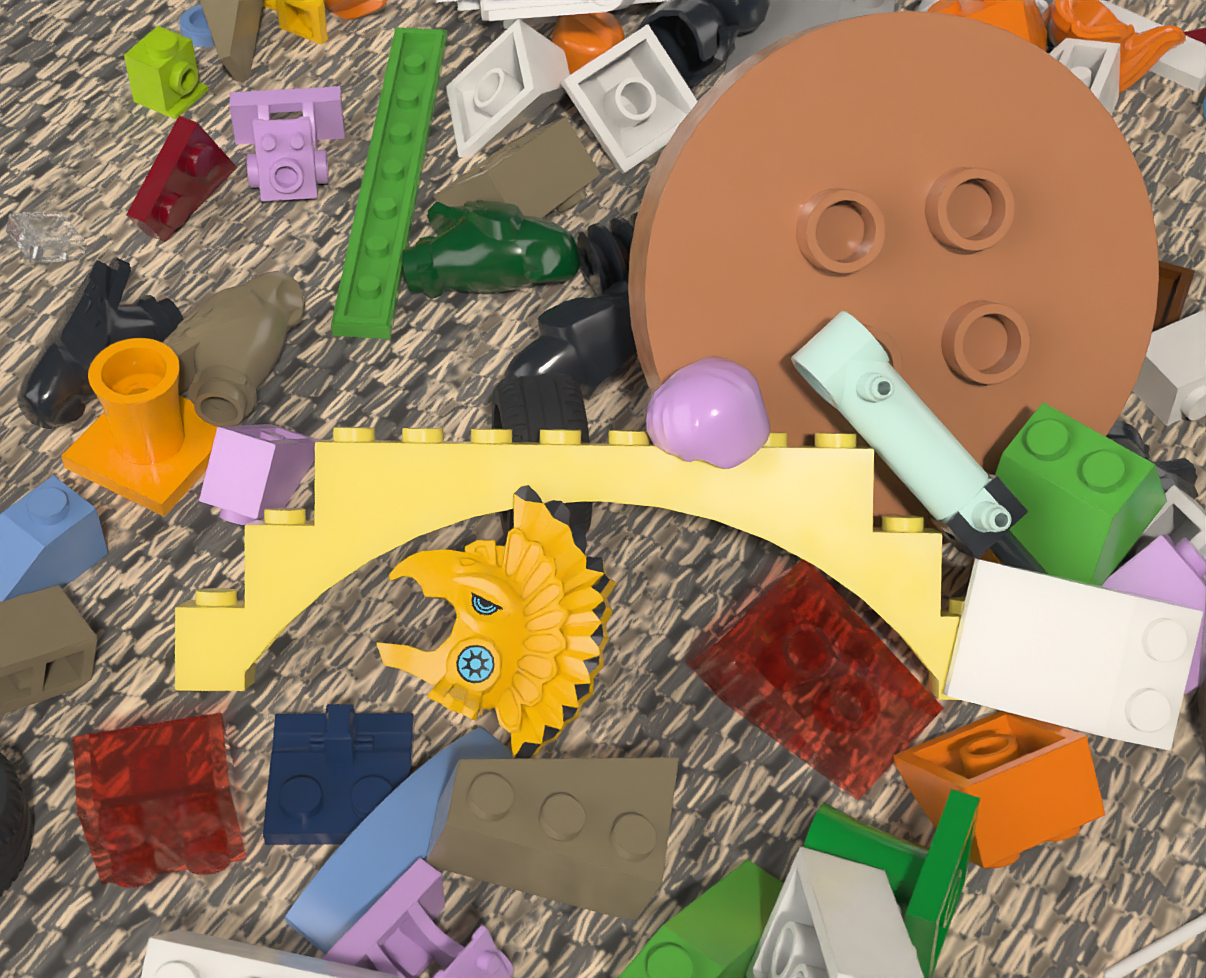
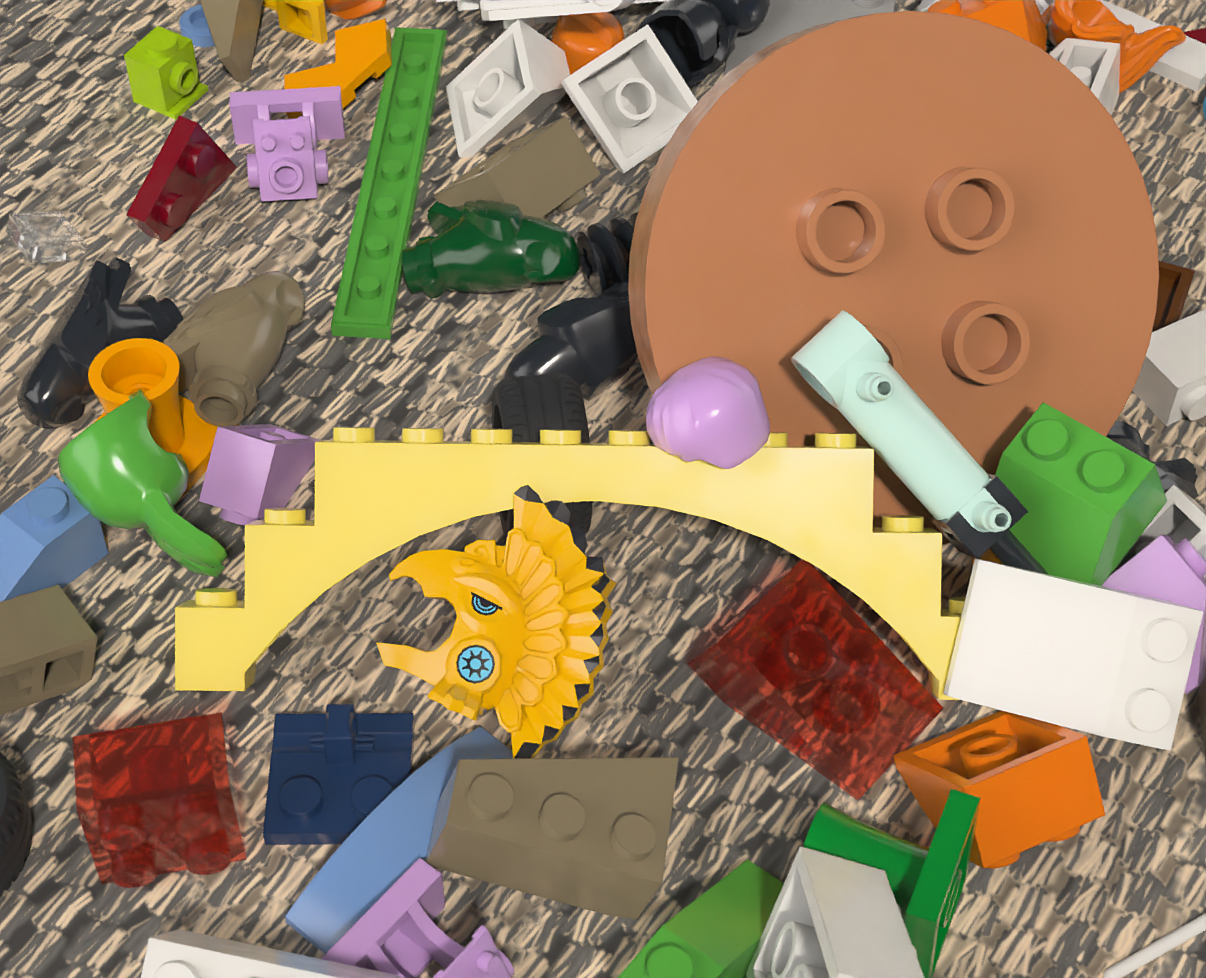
none -> bright green piece [57,389,228,577]
none -> light orange tile [284,18,392,119]

